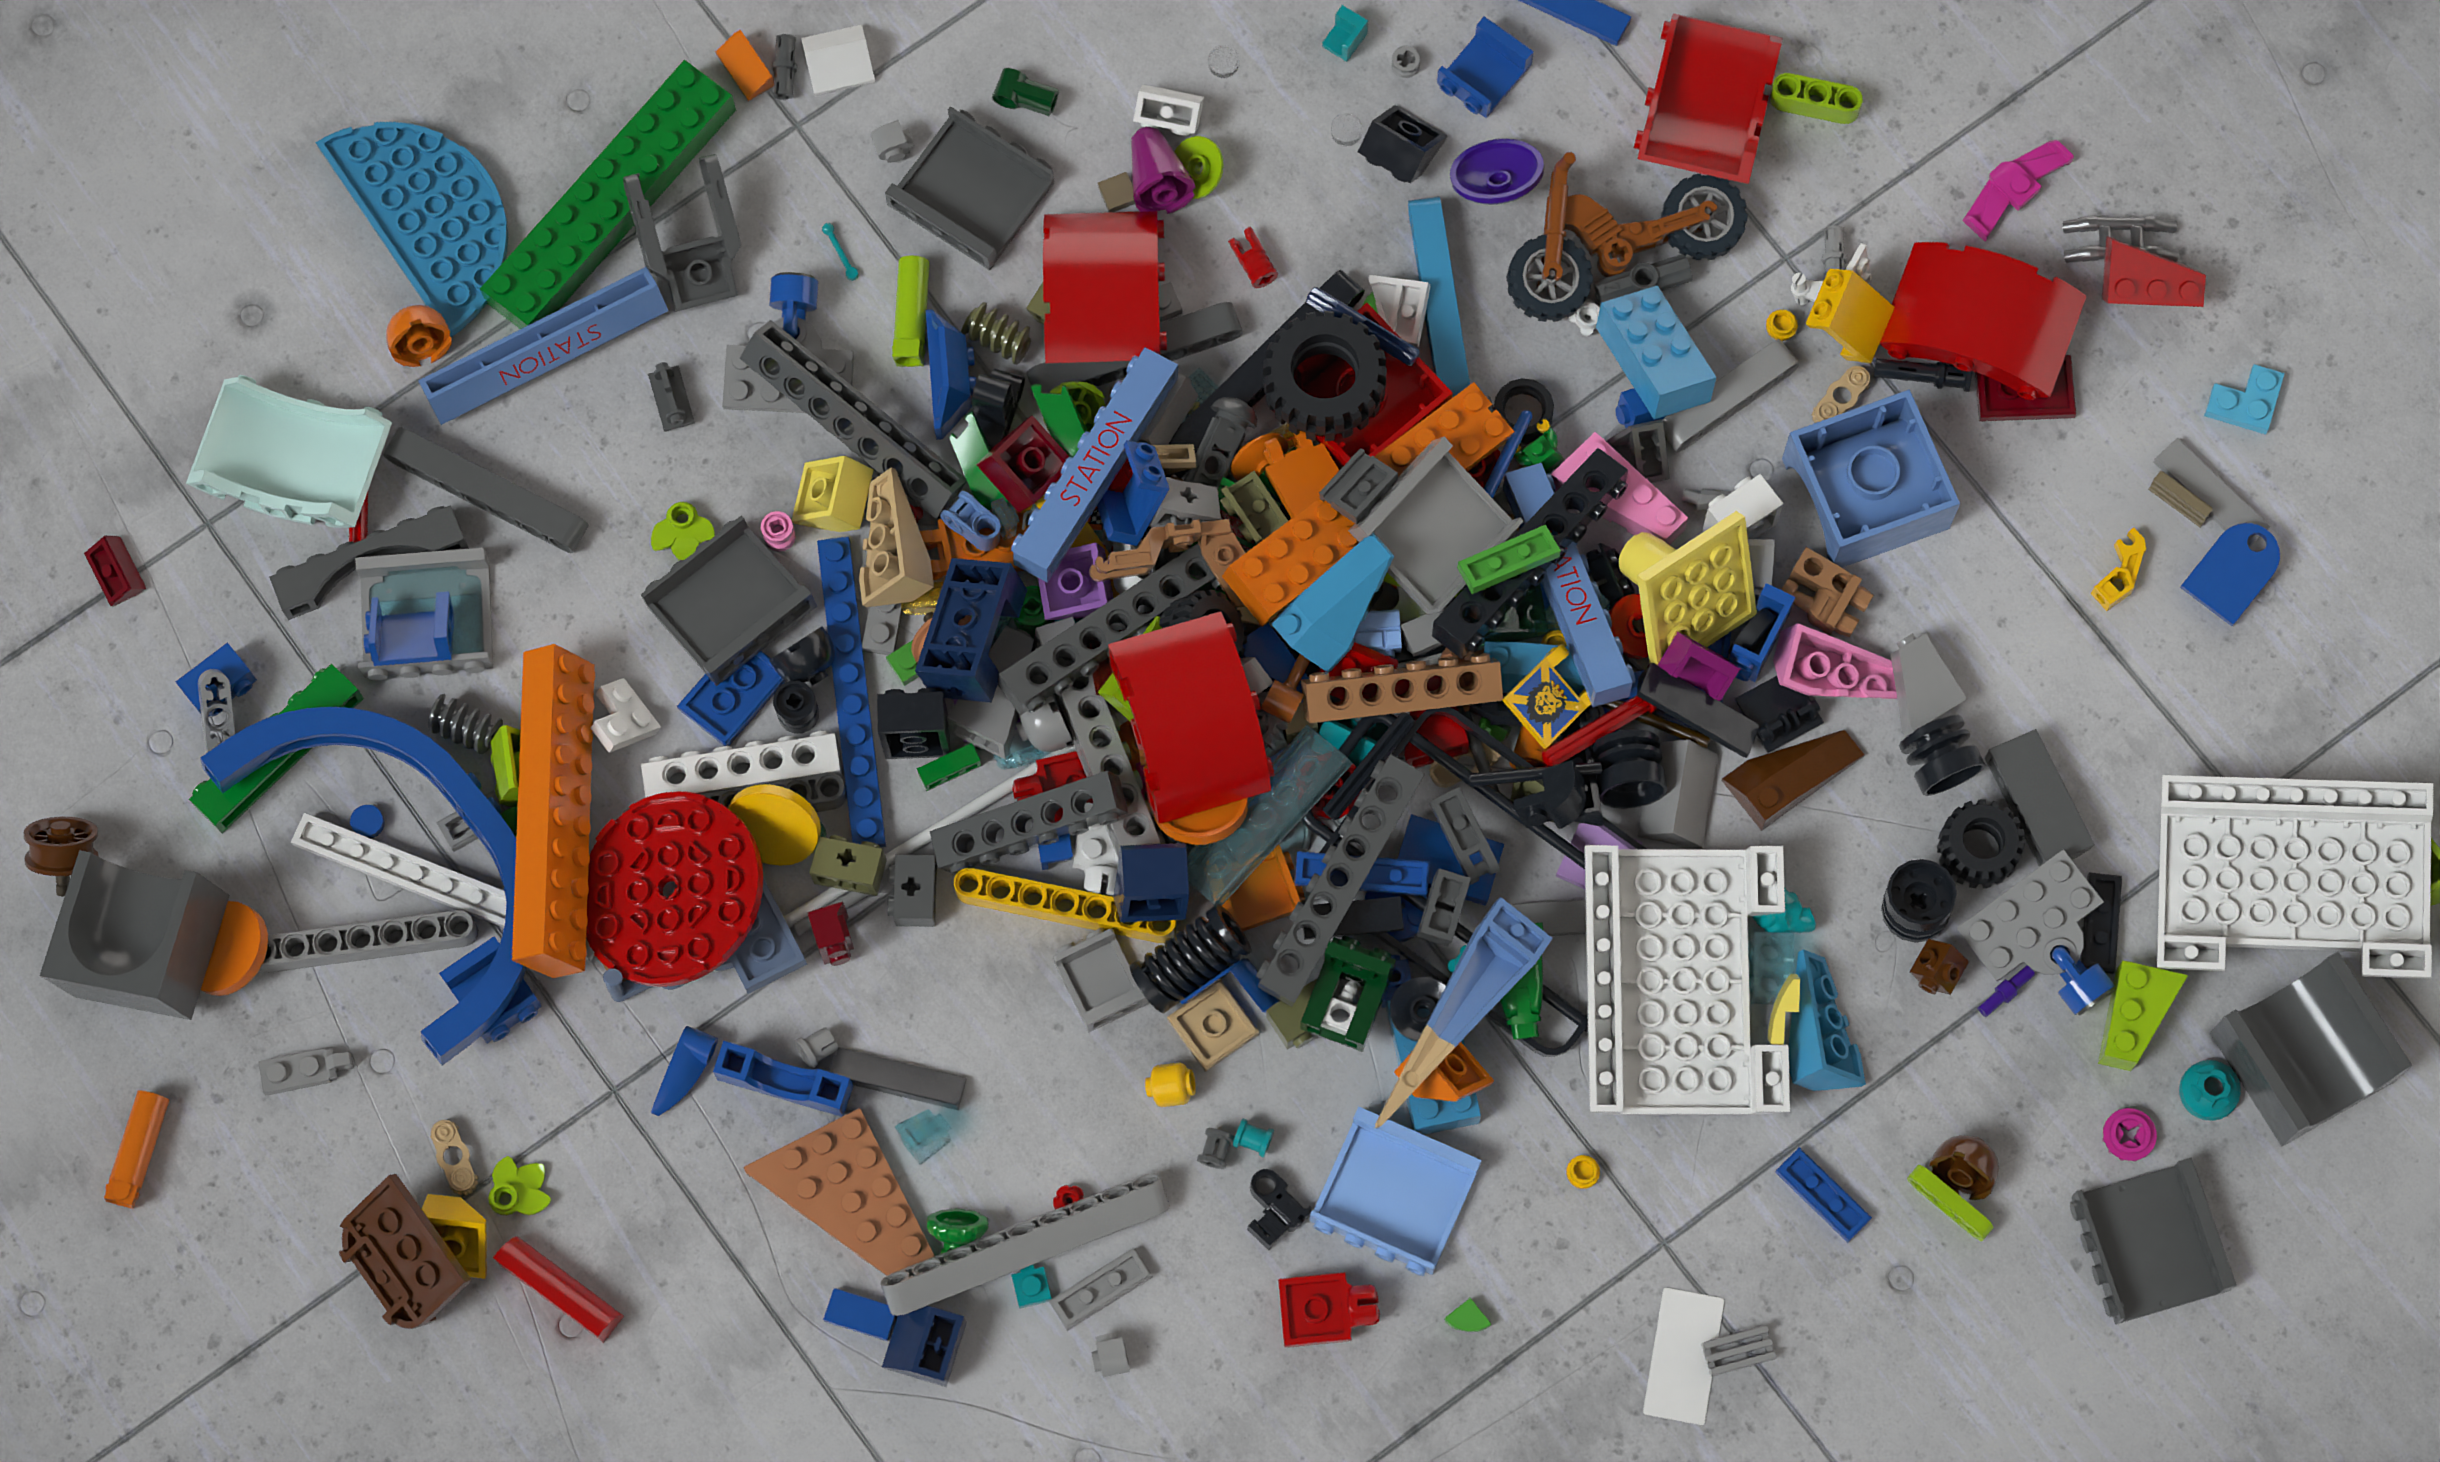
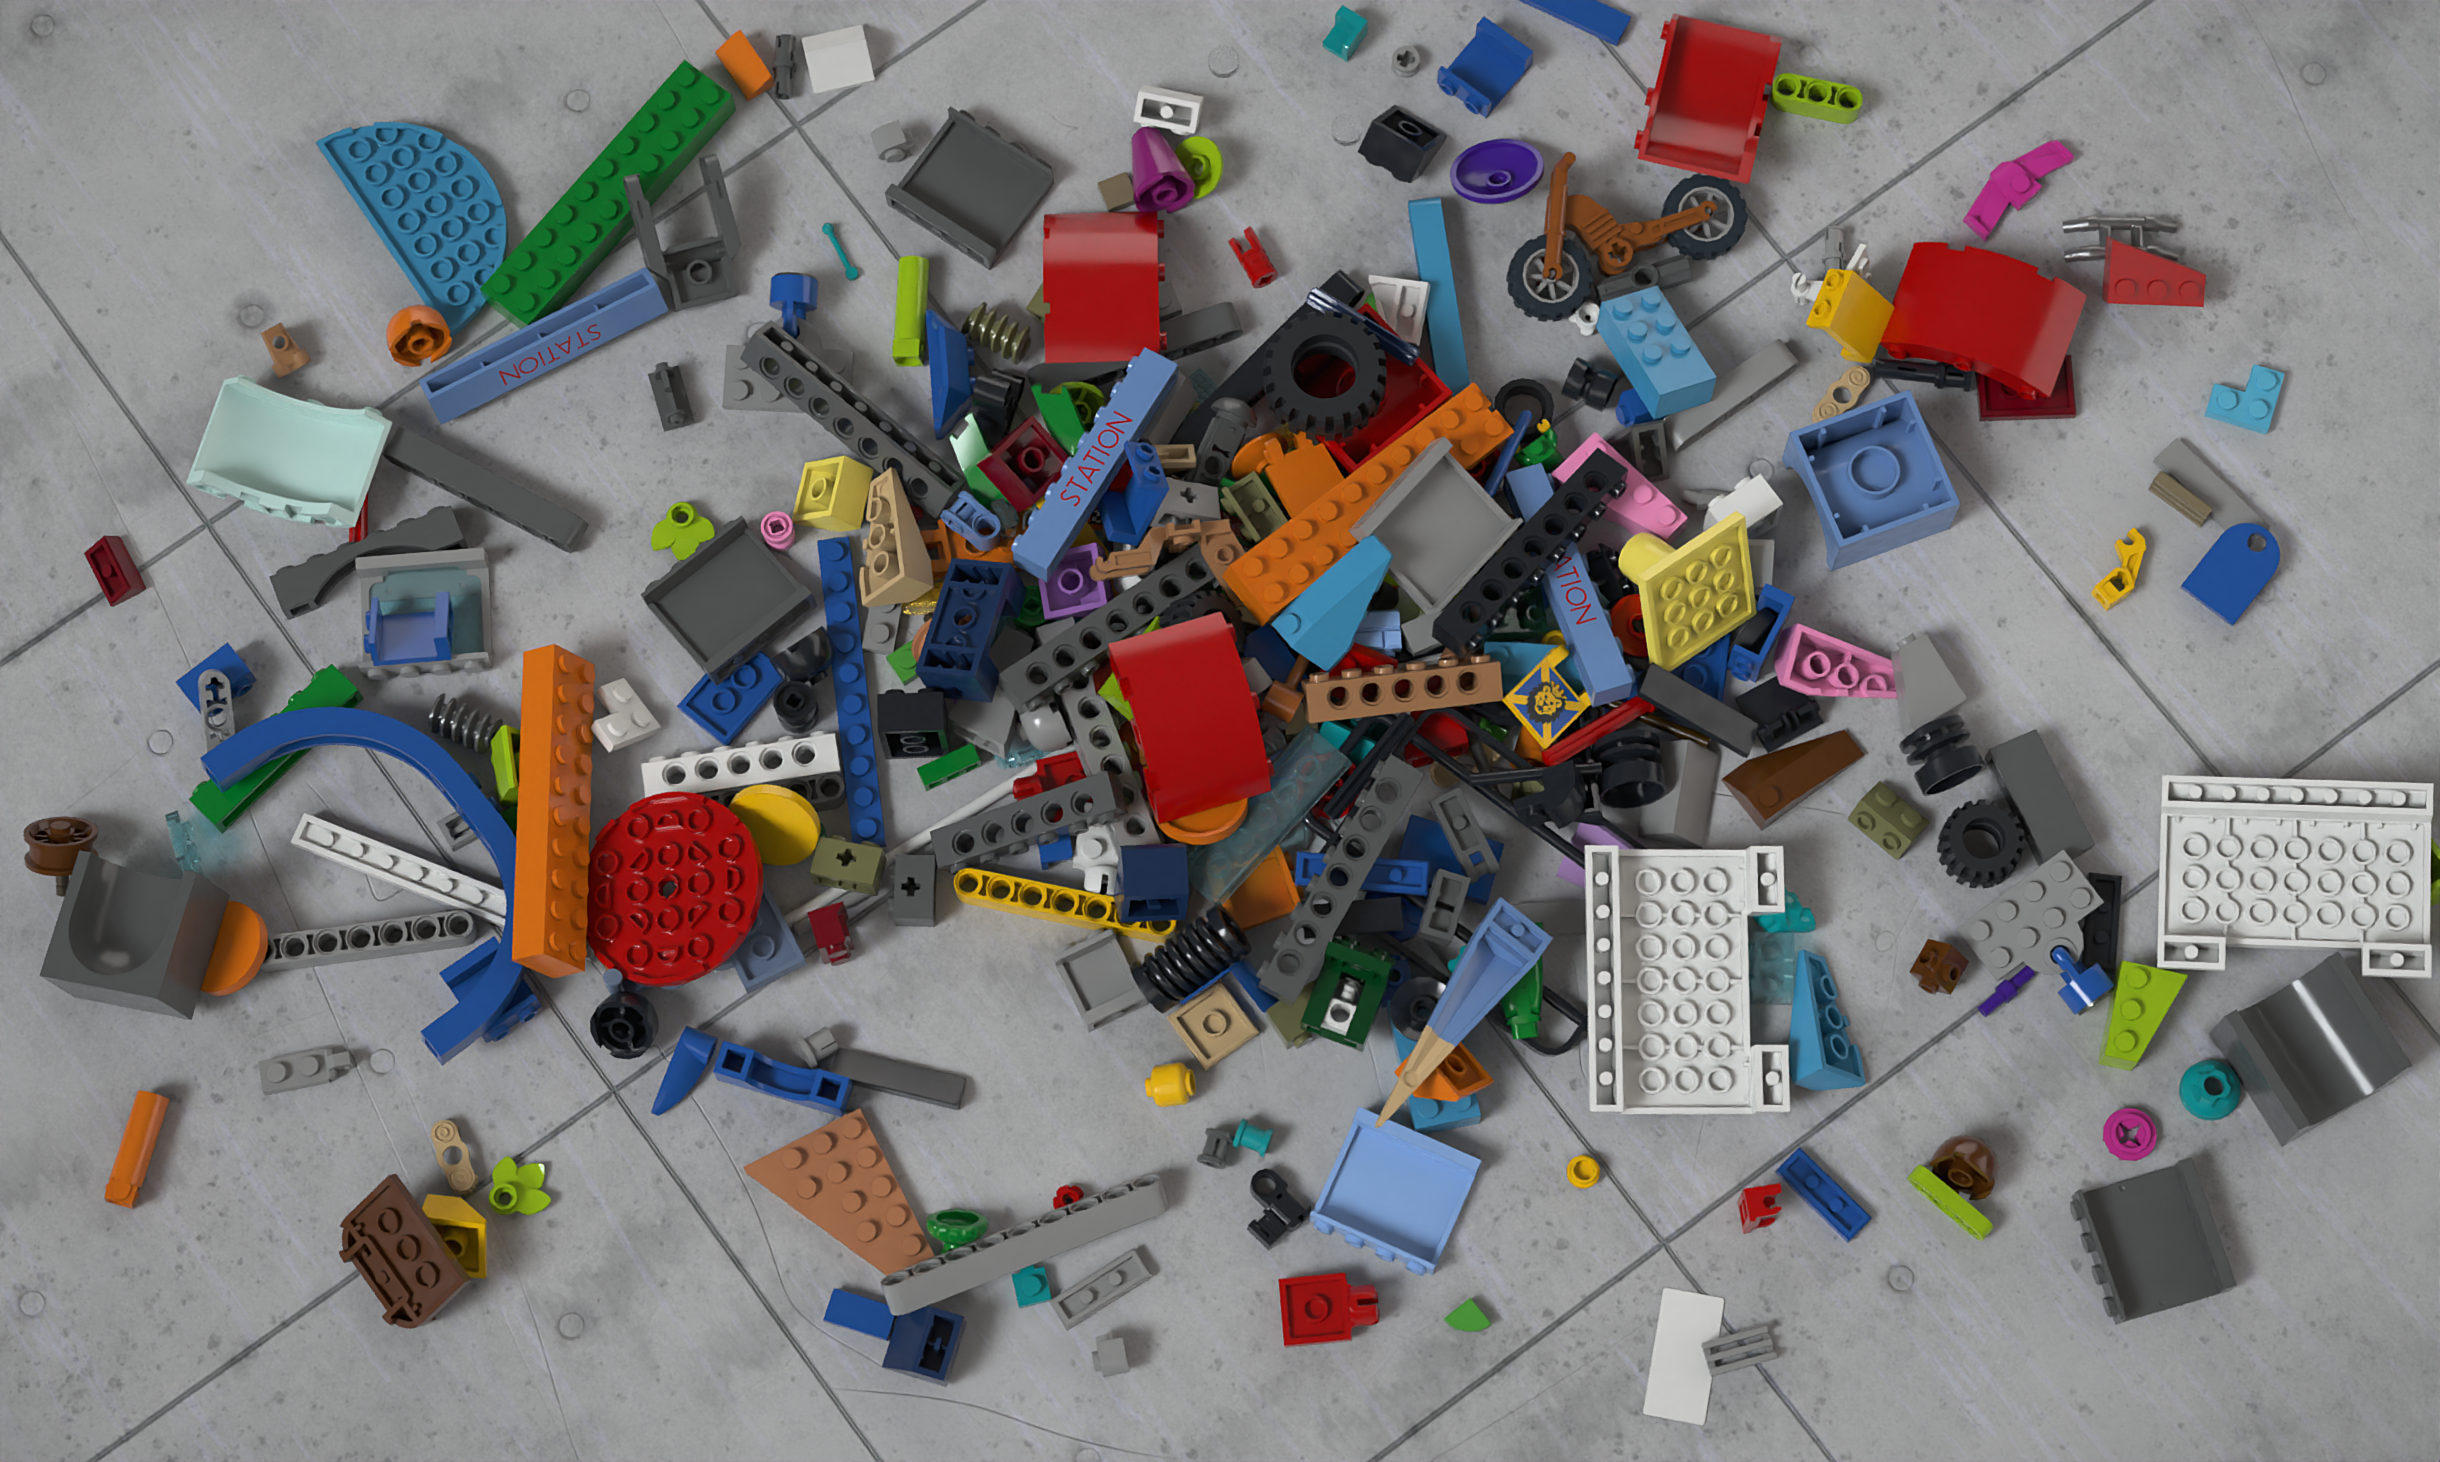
blue tile [350,805,385,839] -> none
red brick [492,1236,624,1343] -> none
clear light blue slope [895,1109,952,1165] -> none
dark green piece [992,68,1059,117] -> none
dark grey plate [1319,448,1398,524] -> none
bright green plate [1457,525,1561,594] -> none
magenta panel [1658,632,1740,701] -> none
yellow plate [1766,310,1798,341] -> none
light yellow slope [1768,974,1800,1045] -> none
medium nougat hips [1781,547,1874,638] -> none
black wheel [1881,859,1957,943] -> none
none -> clear light blue wing [165,811,204,877]
none -> medium nougat plate [260,322,311,379]
none -> black cylinder [590,991,659,1060]
none -> black wheel [1561,357,1619,412]
none -> red hinge [1737,1183,1782,1234]
none -> olive bracket [1848,781,1930,860]

